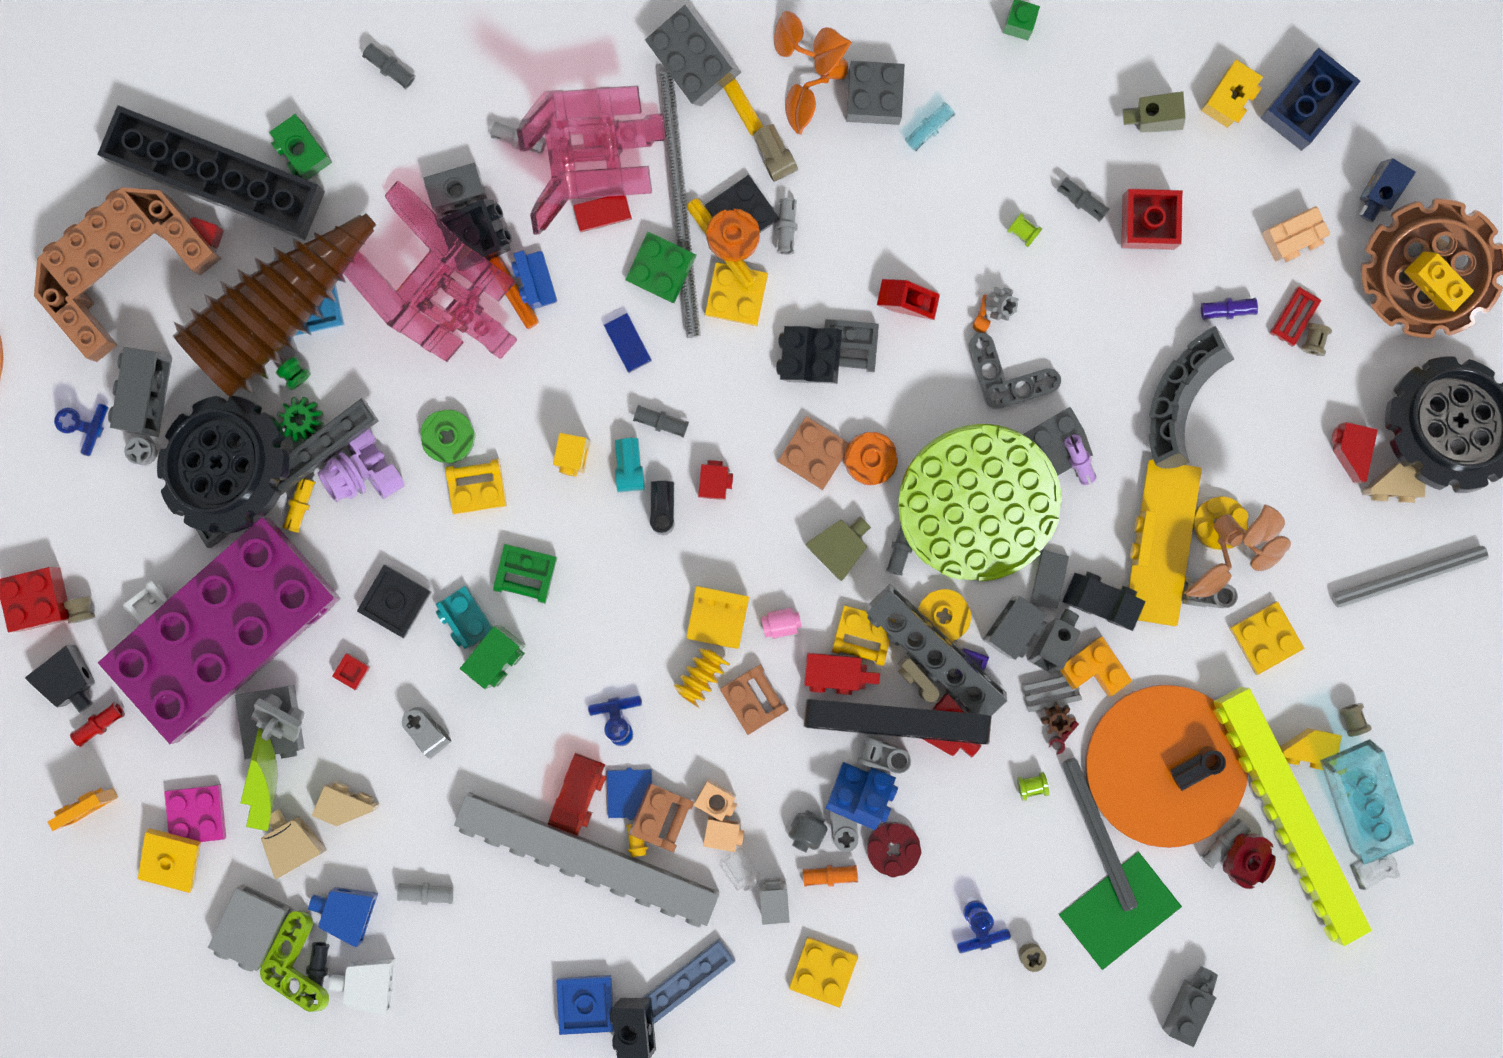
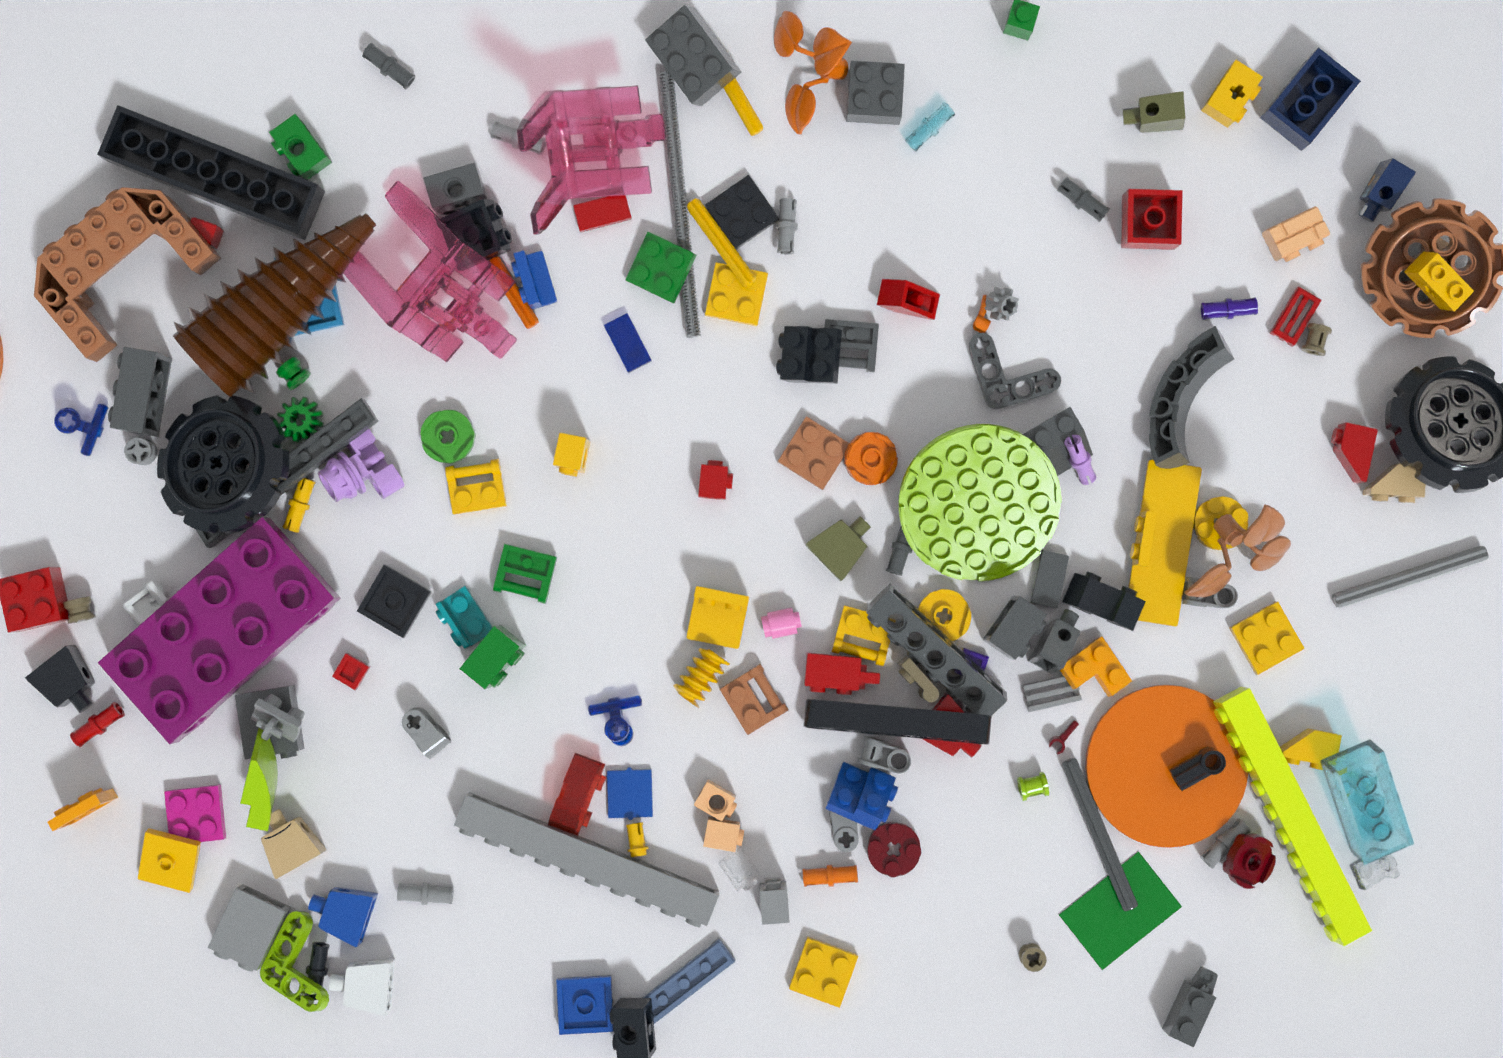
tan slope [311,781,379,826] -> none
teal piece [615,438,645,492] -> none
nougat plate [628,784,694,853] -> none
dark grey pin [633,405,689,438] -> none
black piece [650,481,675,536] -> none
orange tile [706,209,760,262] -> none
dark tan piece [753,124,798,182] -> none
dark grey head [788,810,828,853] -> none
clear blue piece [957,900,1011,954] -> none
lime bush [1007,212,1043,247] -> none
reddish brown gear [1040,701,1076,737] -> none
dark tan bush [1339,703,1372,737] -> none

